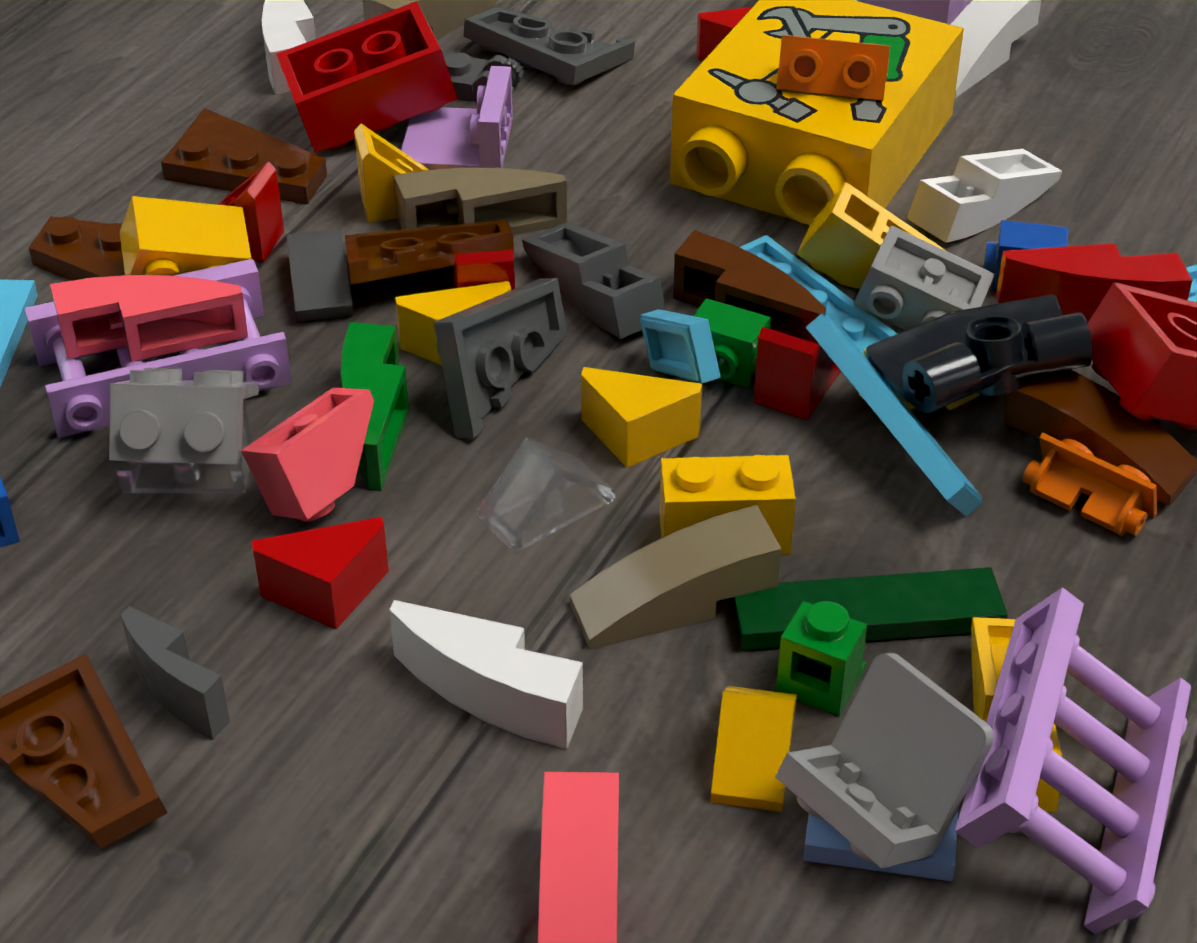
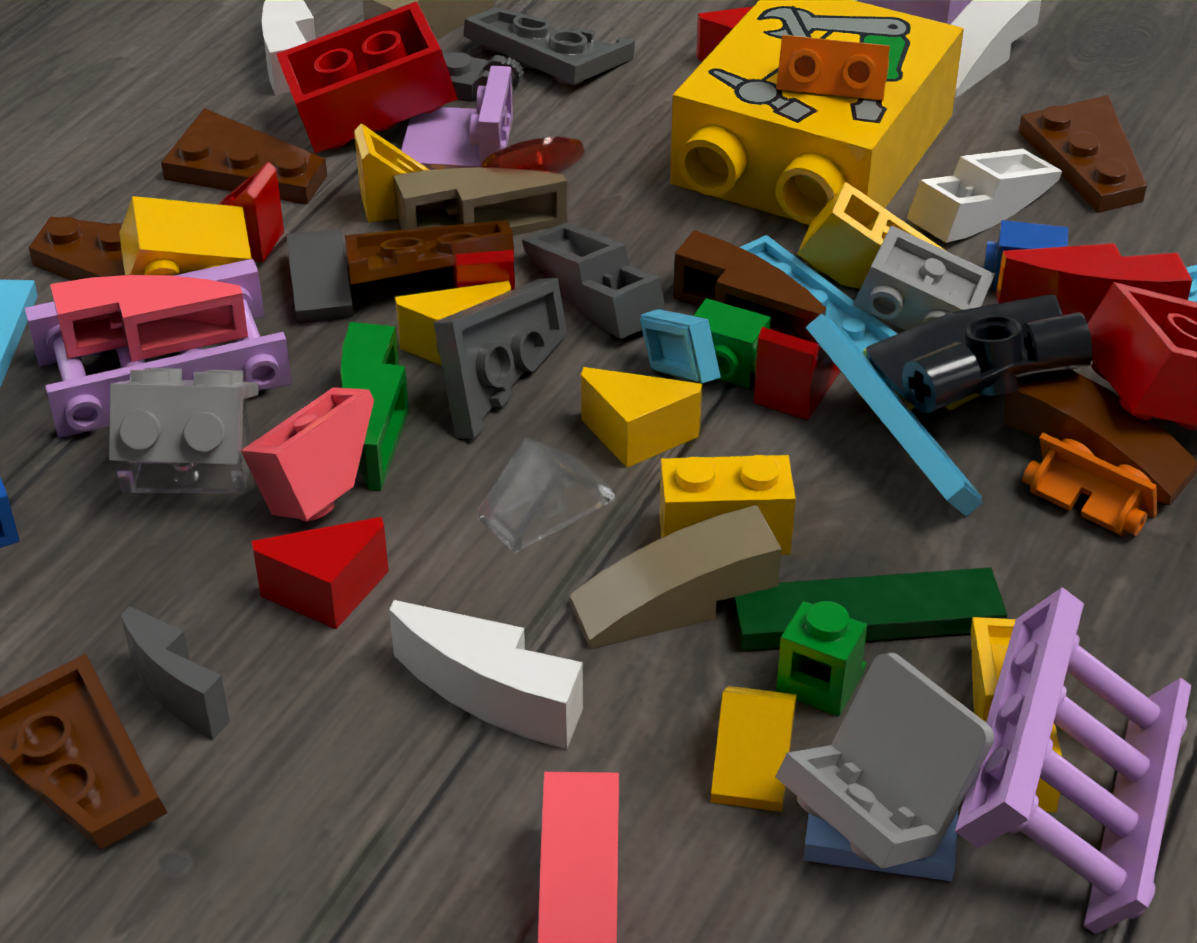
none -> clear red dish [480,136,585,174]
none -> reddish brown wing [1019,95,1147,213]

